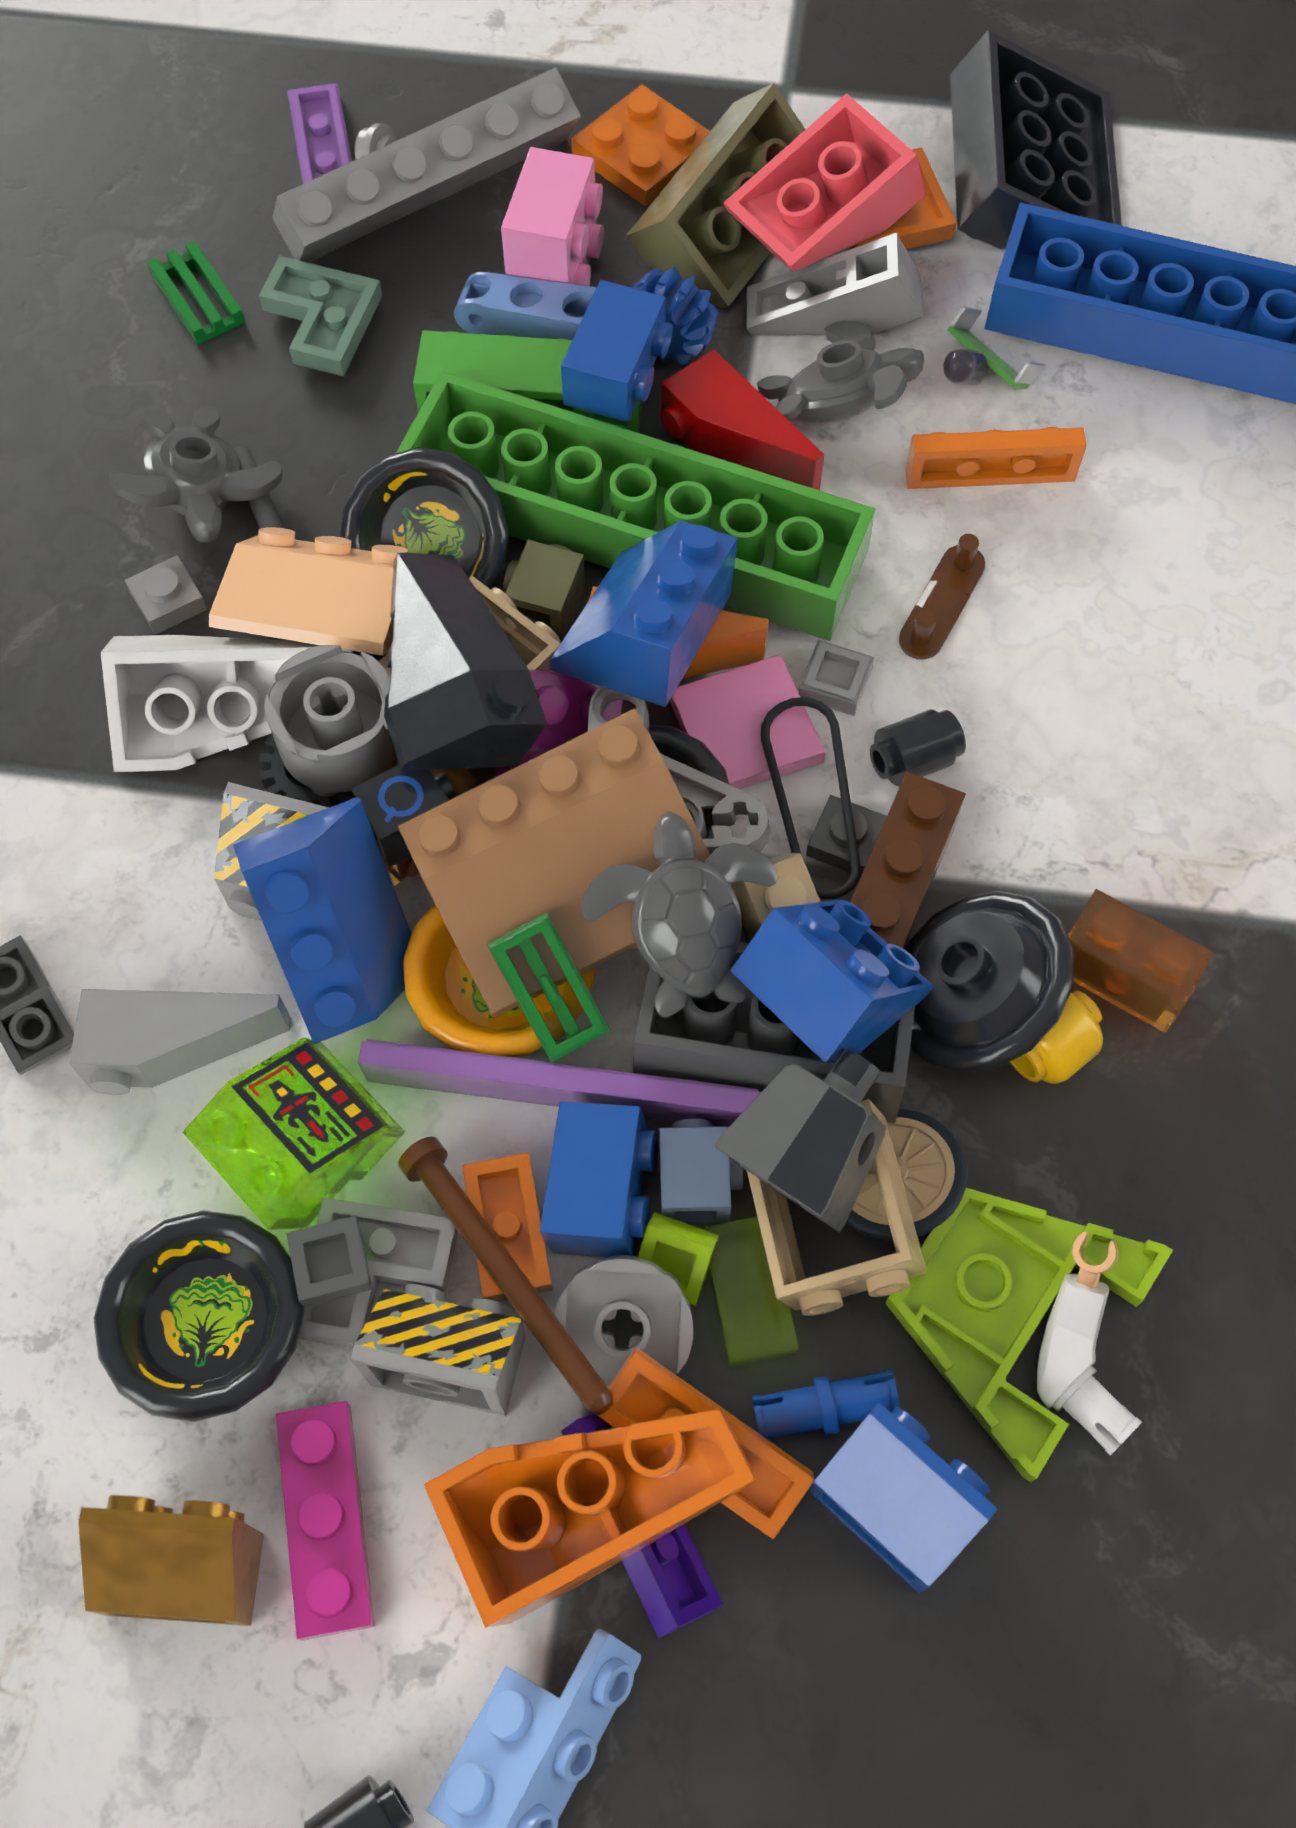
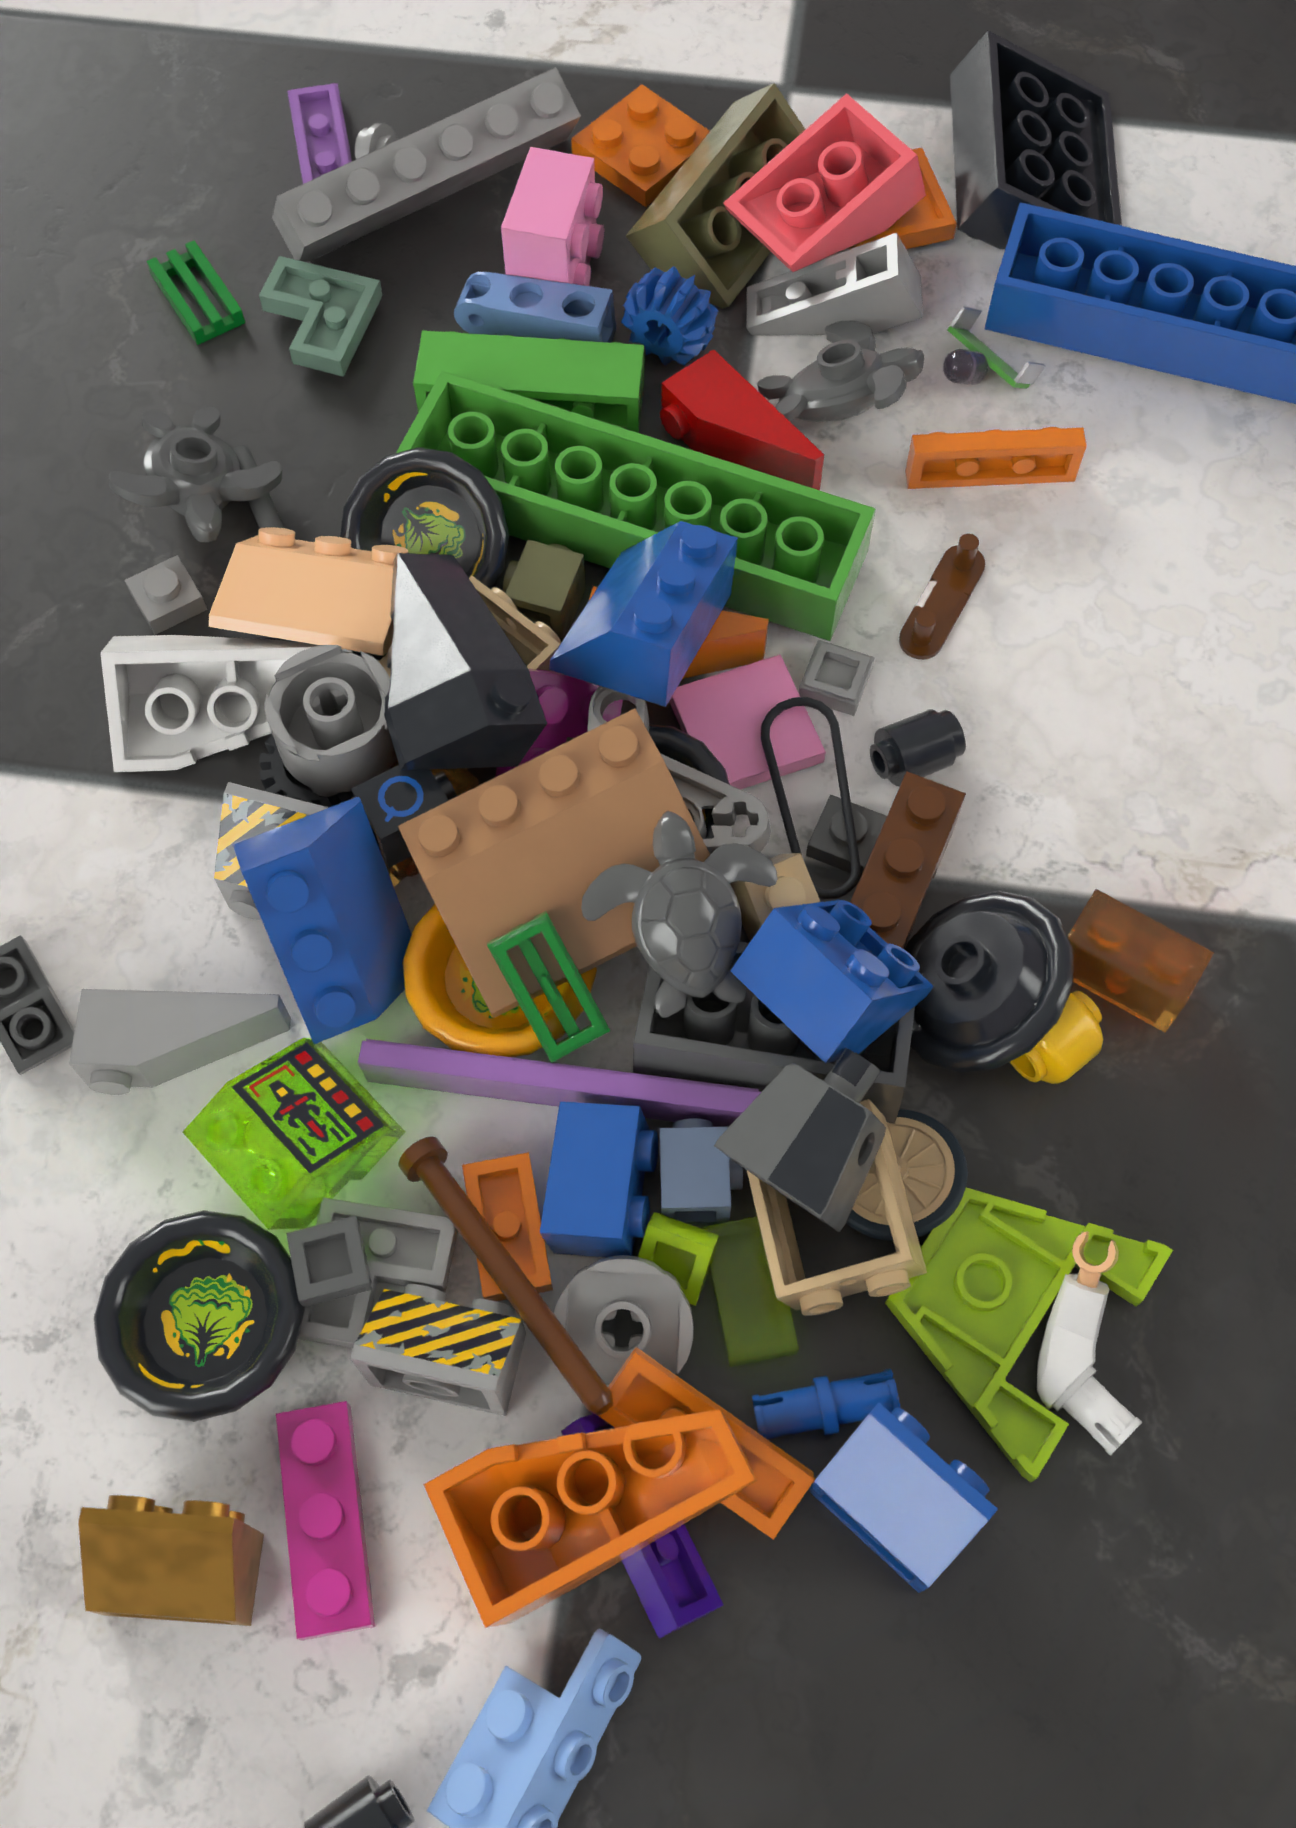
blue brick [561,280,673,422] -> none

